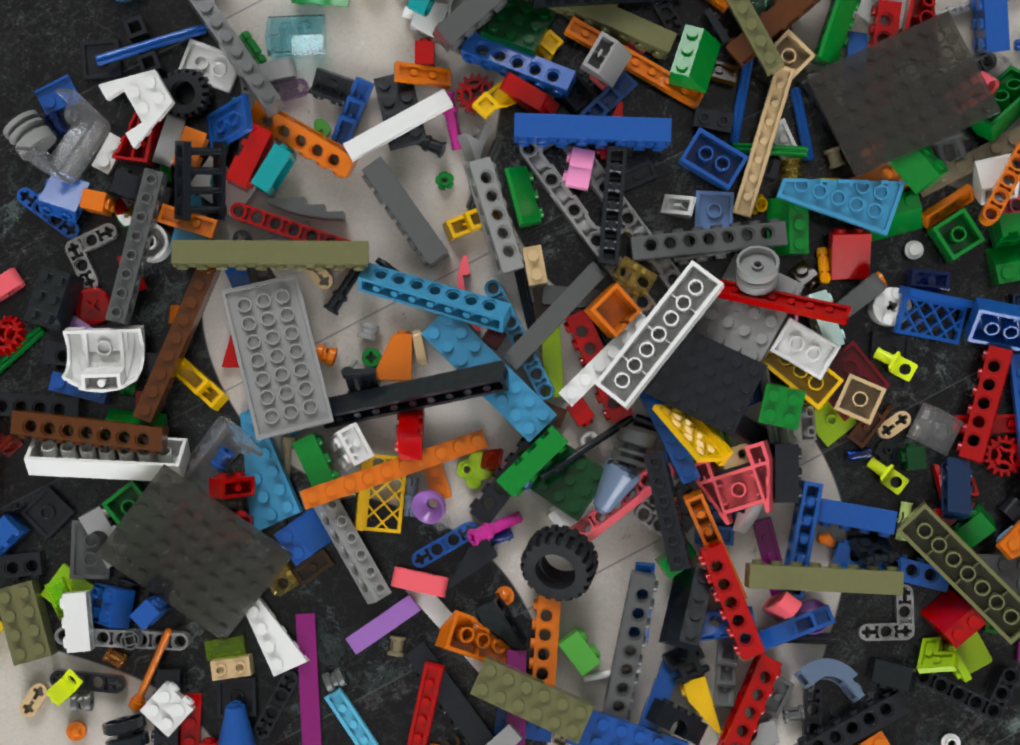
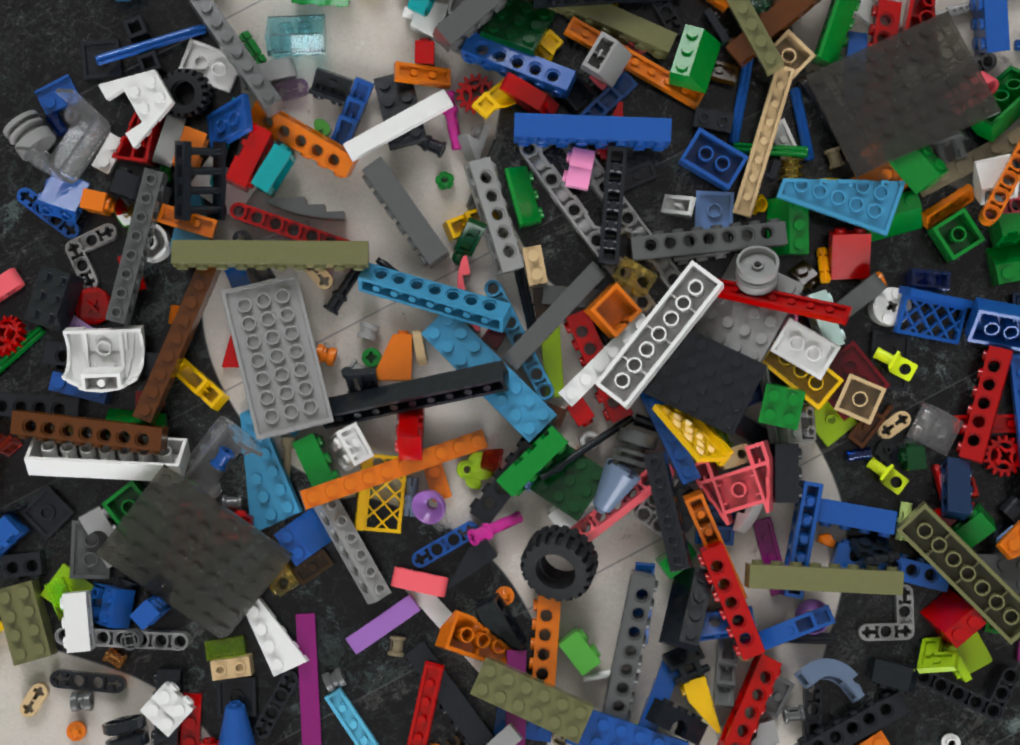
neon yellow bracket [46,668,83,706] -> none
green wheel [119,379,140,398] -> none
orange piece [128,628,172,712] -> none
red brick [209,471,255,500] -> none
clear blue pin [490,528,514,546] -> none
coral beam [762,591,802,622] -> none
white plate [904,240,924,260] -> none
none -> dark green plate [452,217,487,266]

